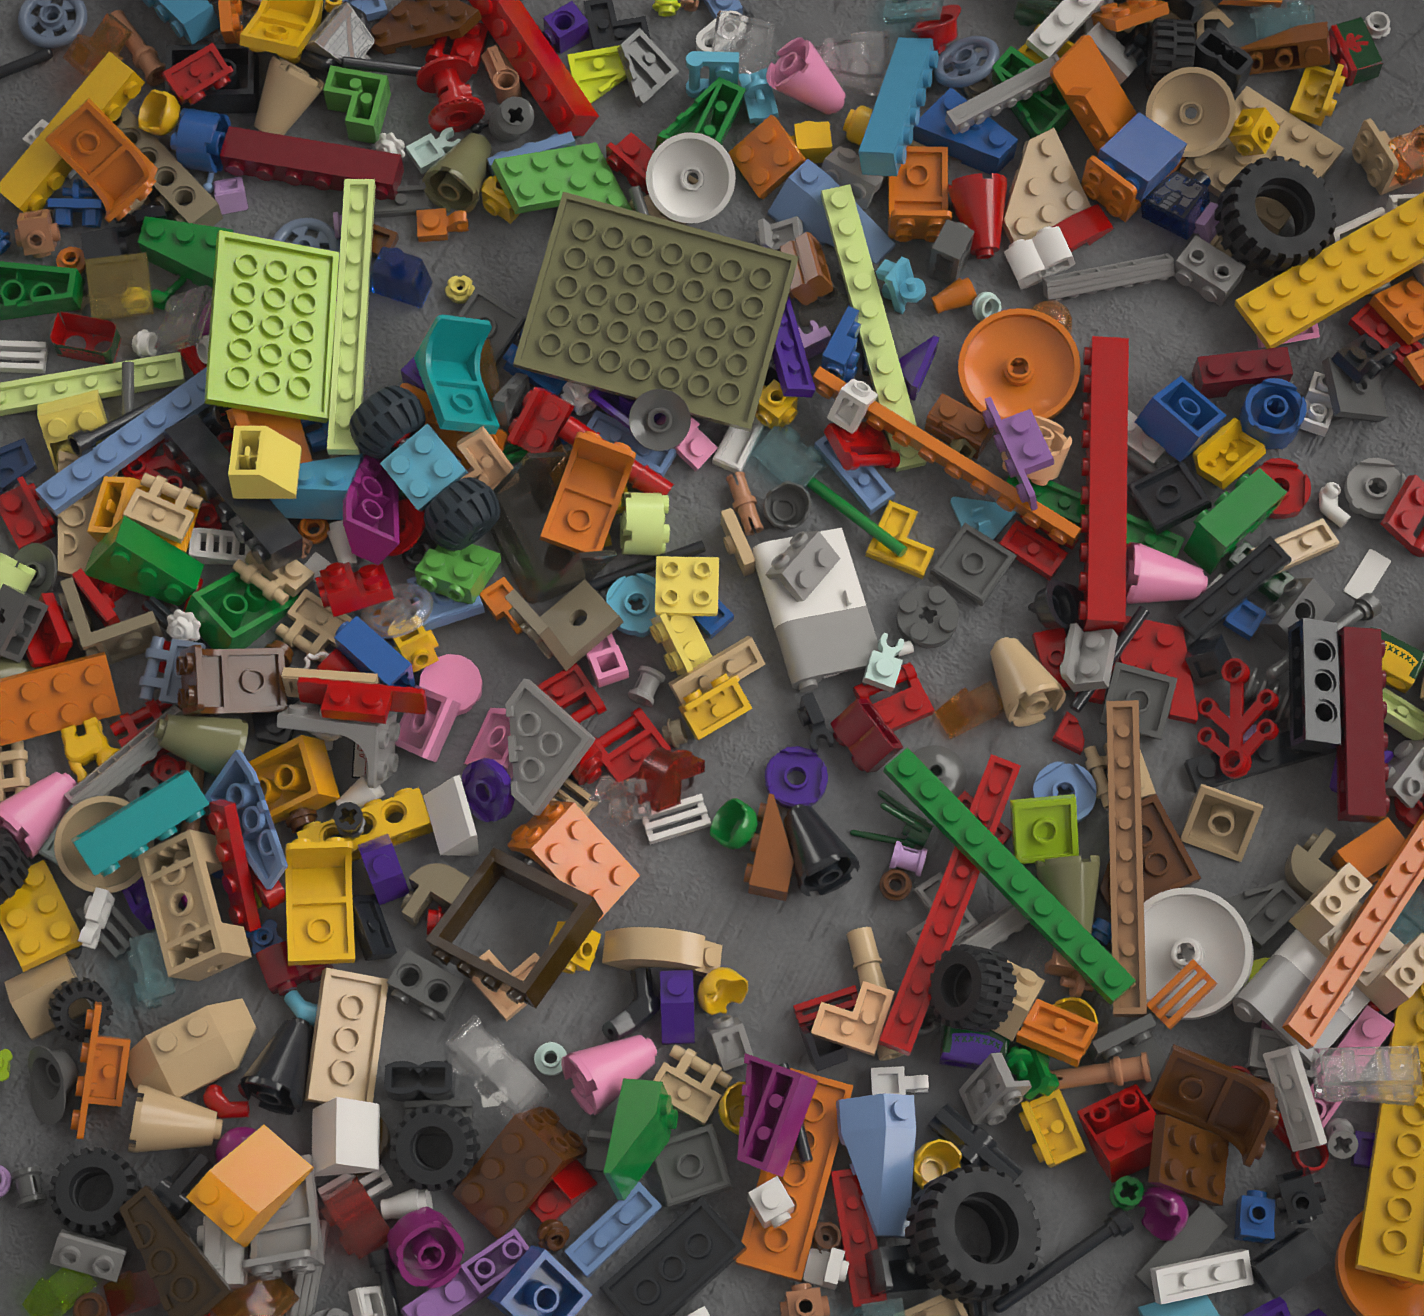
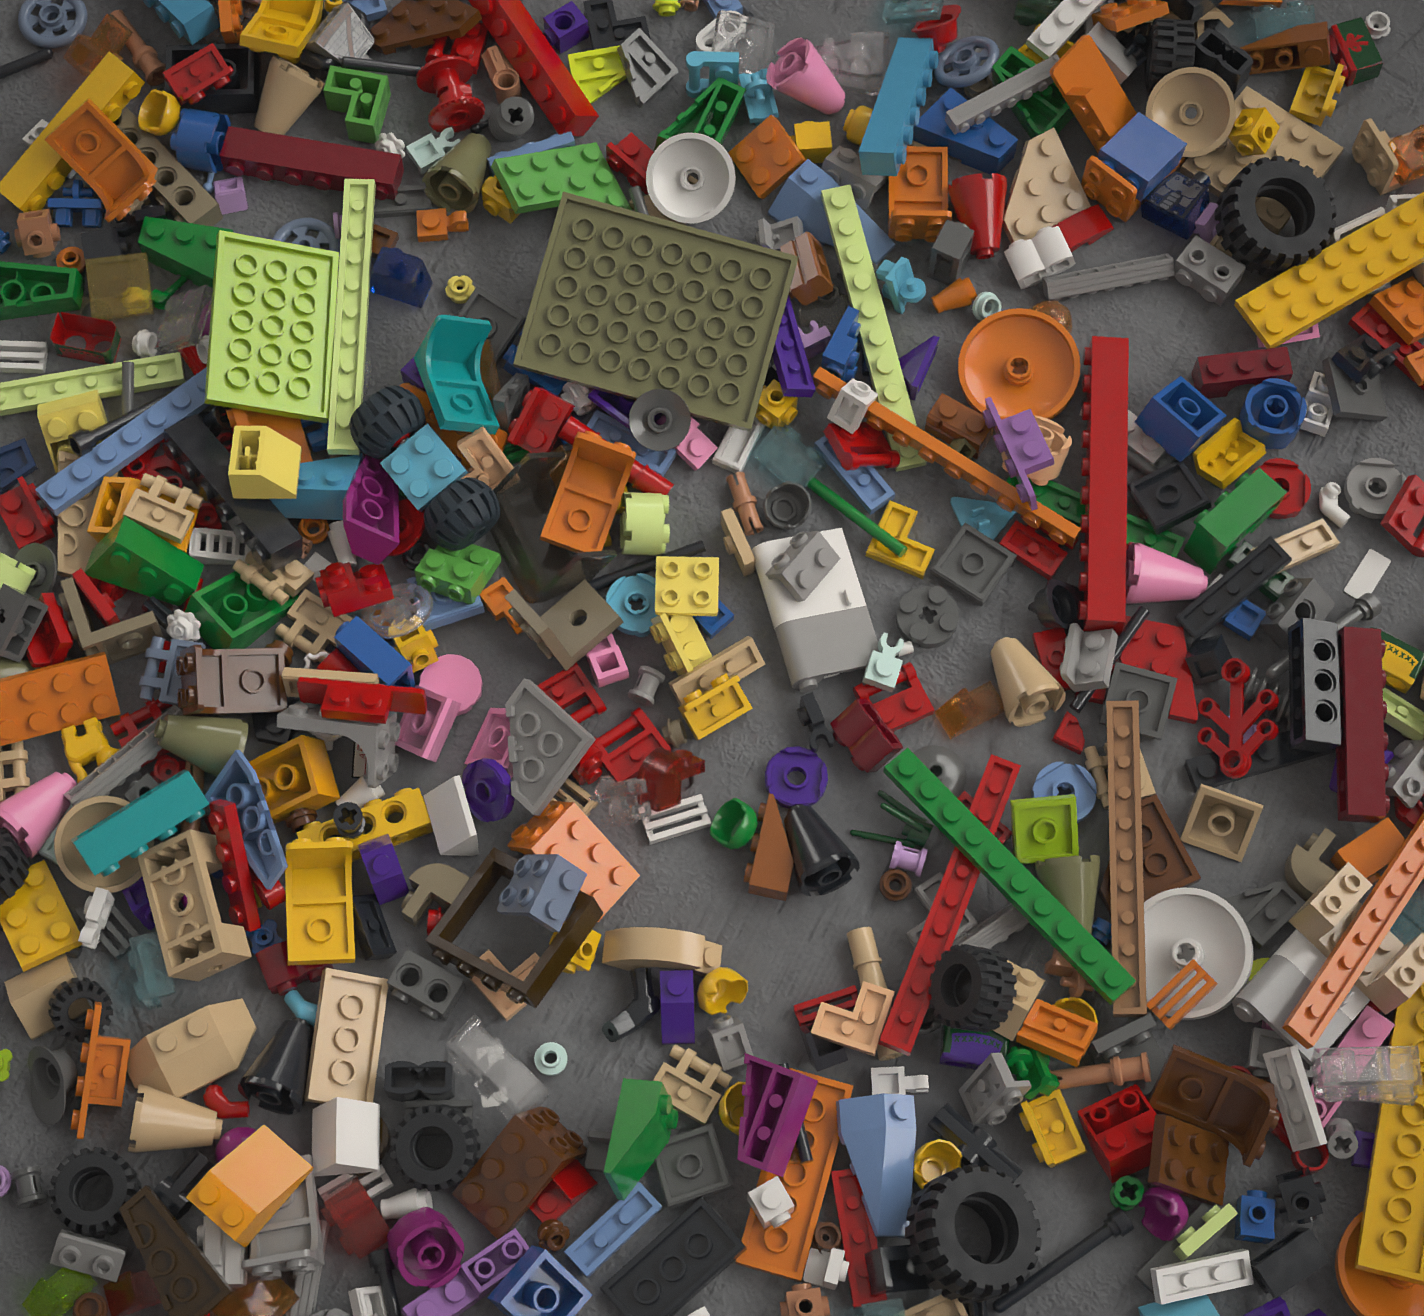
bright pink cone [561,1035,657,1115] -> none
none -> sand blue bracket [497,854,587,932]
none -> yellowish green plate [1173,1203,1238,1262]

